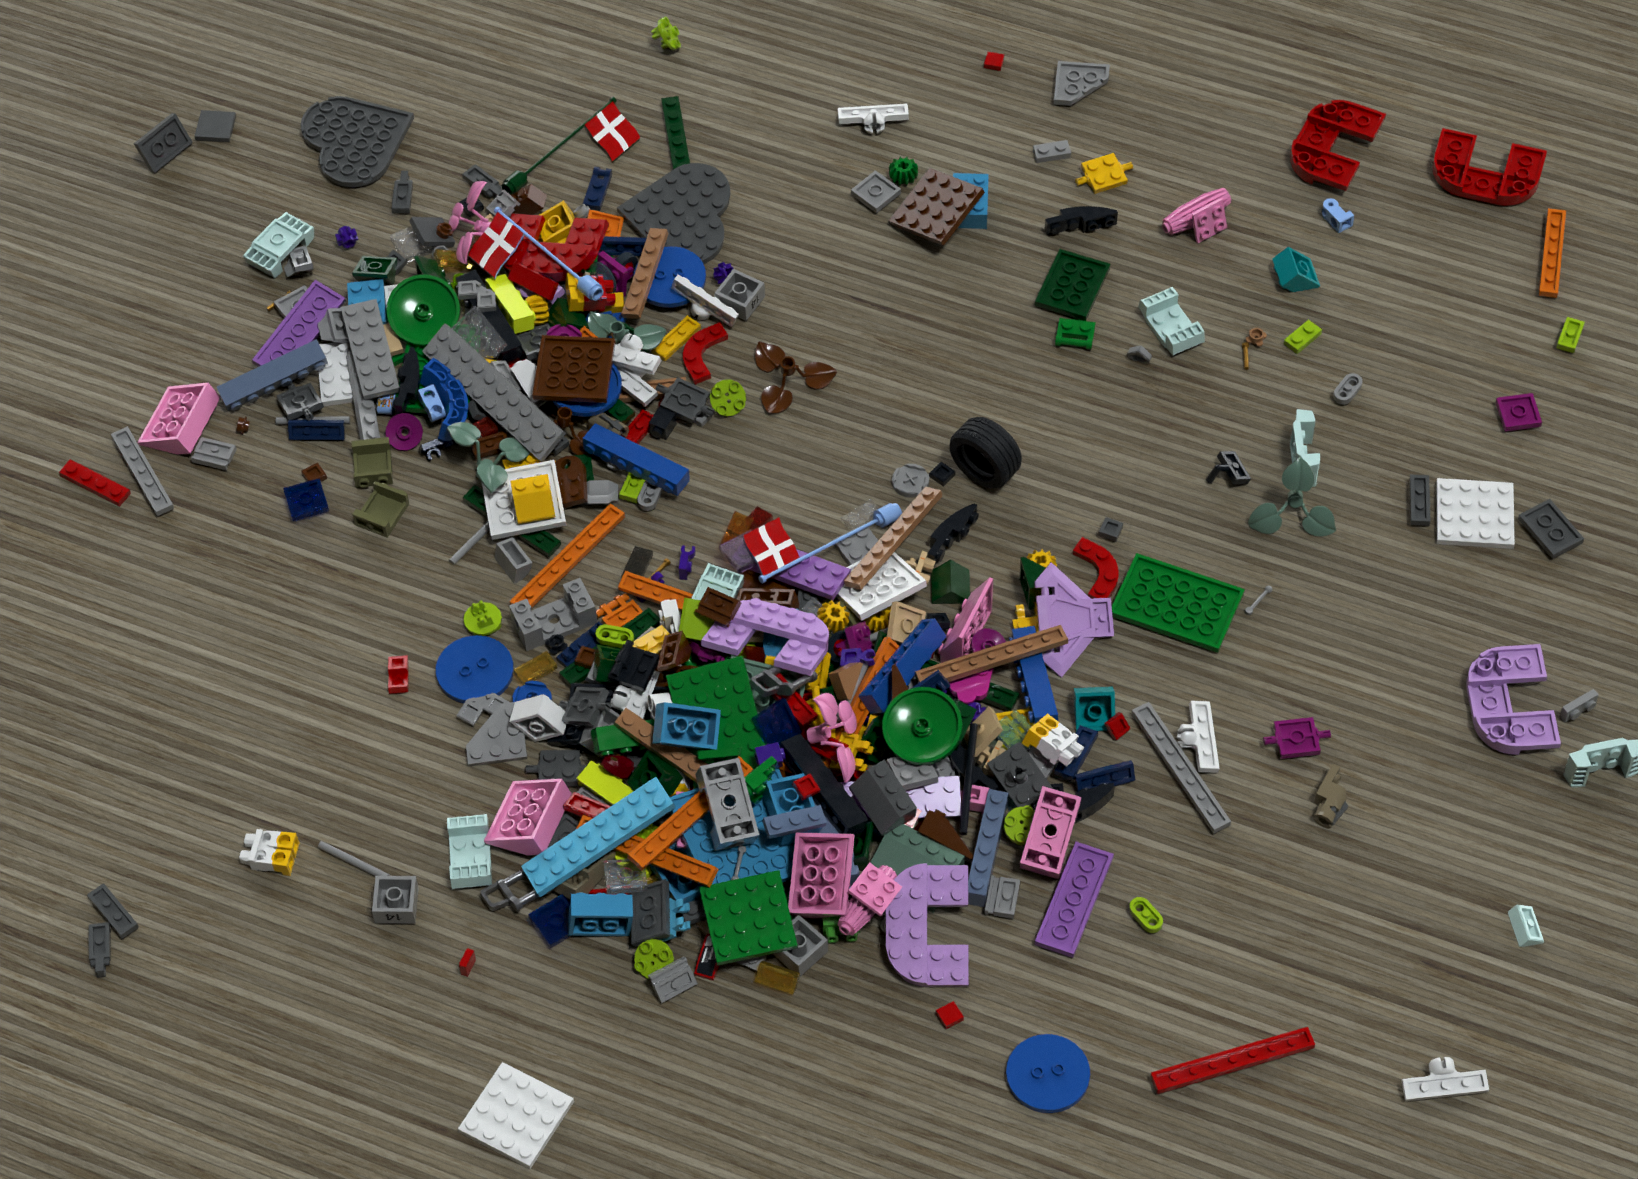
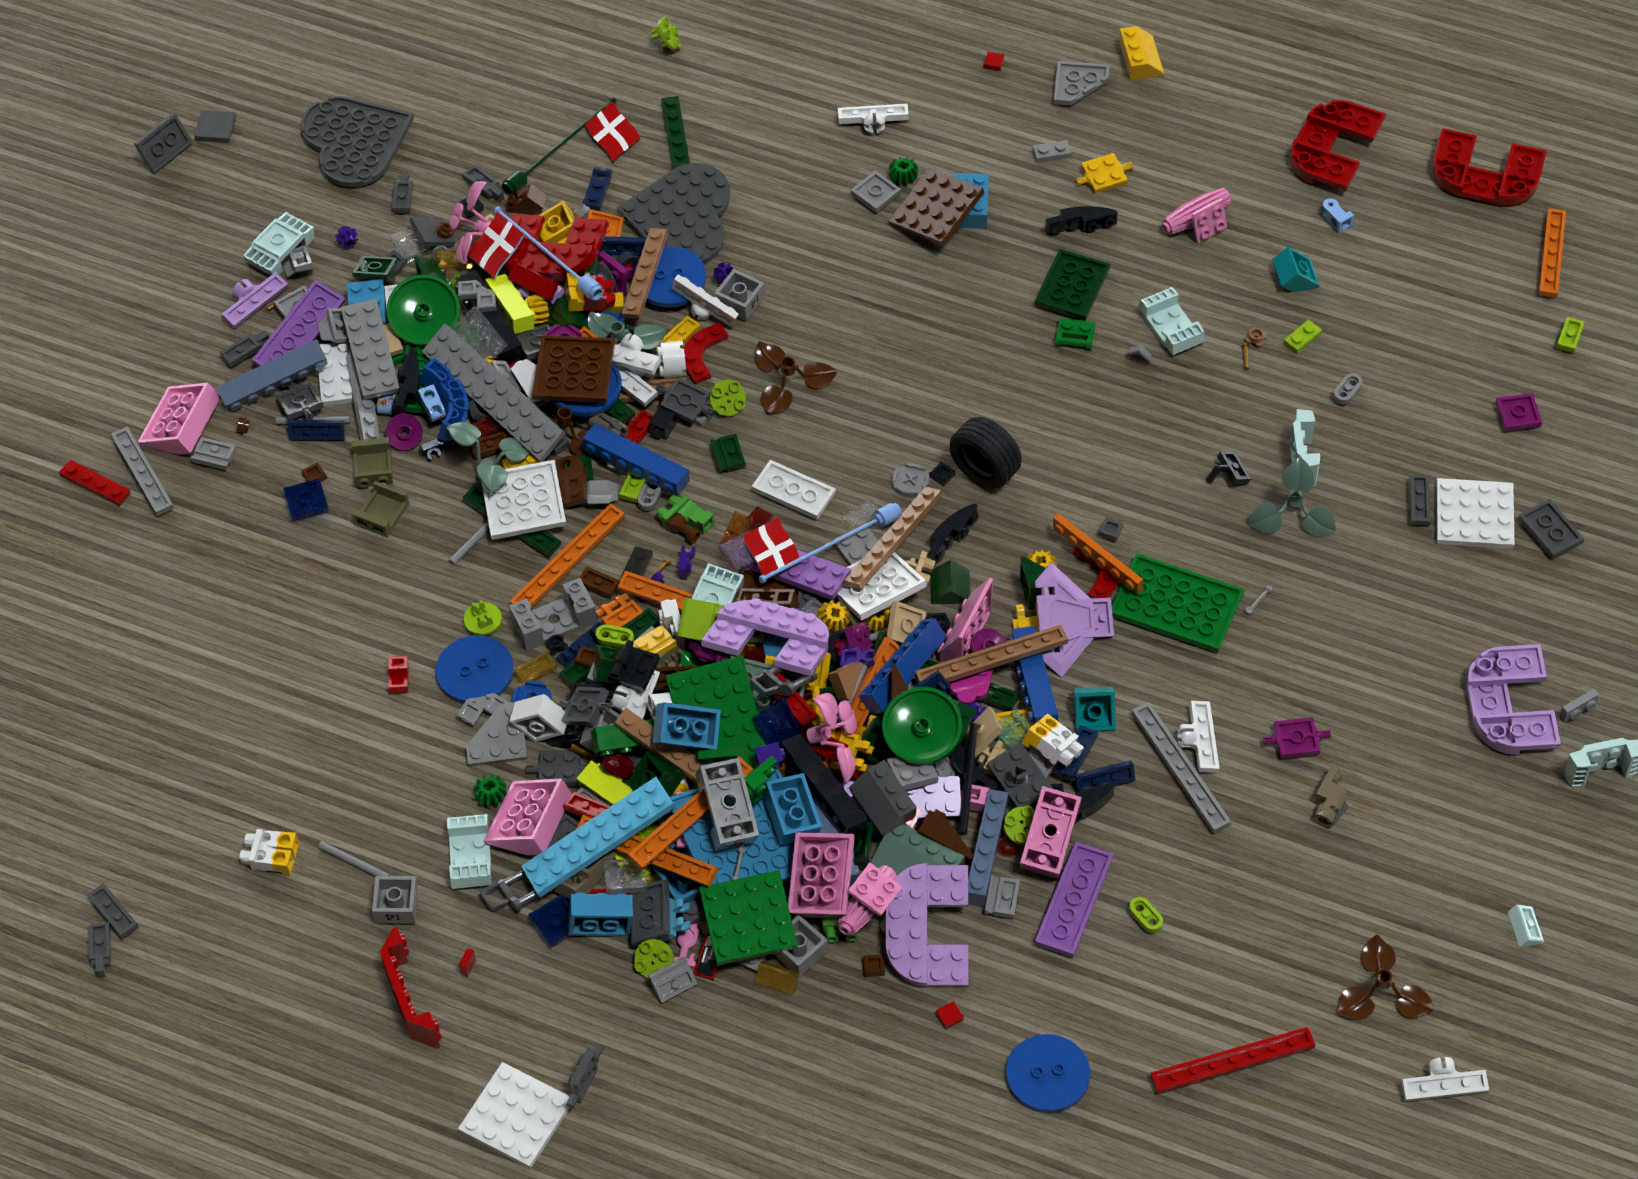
light grey plate [486,190,520,218] -> none
light grey brick [495,537,532,584] -> none
yellow slope [510,474,556,524] -> none
reddish brown slope [657,630,692,672] -> none
reddish brown plate [695,587,742,628] -> none
sand blue plate [762,805,827,839] -> none
red tile [792,774,820,801] -> none
red tile [1104,712,1131,740] -> none
none -> dark grey hinge [220,330,269,368]
none -> lavender plate [222,272,288,329]
none -> red slope [380,926,442,1049]
none -> green gear [473,773,507,808]
none -> dark grey plate [566,1044,604,1109]
none -> pearl gold piece [570,743,598,761]
none -> reddish brown plate [579,566,620,599]
none -> white brick [656,341,686,379]
none -> bright green hips [657,495,714,544]
none -> bright pink piece [674,923,699,971]
none -> dark green plate [710,434,746,473]
none -> white plate [752,460,836,520]
none -> reddish brown tile [863,954,885,977]
none -> clear red plate [998,837,1019,856]
none -> orange plate [1053,513,1143,594]
none -> yellow slope [1119,26,1164,80]
none -> reddish brown plant [1338,935,1434,1020]

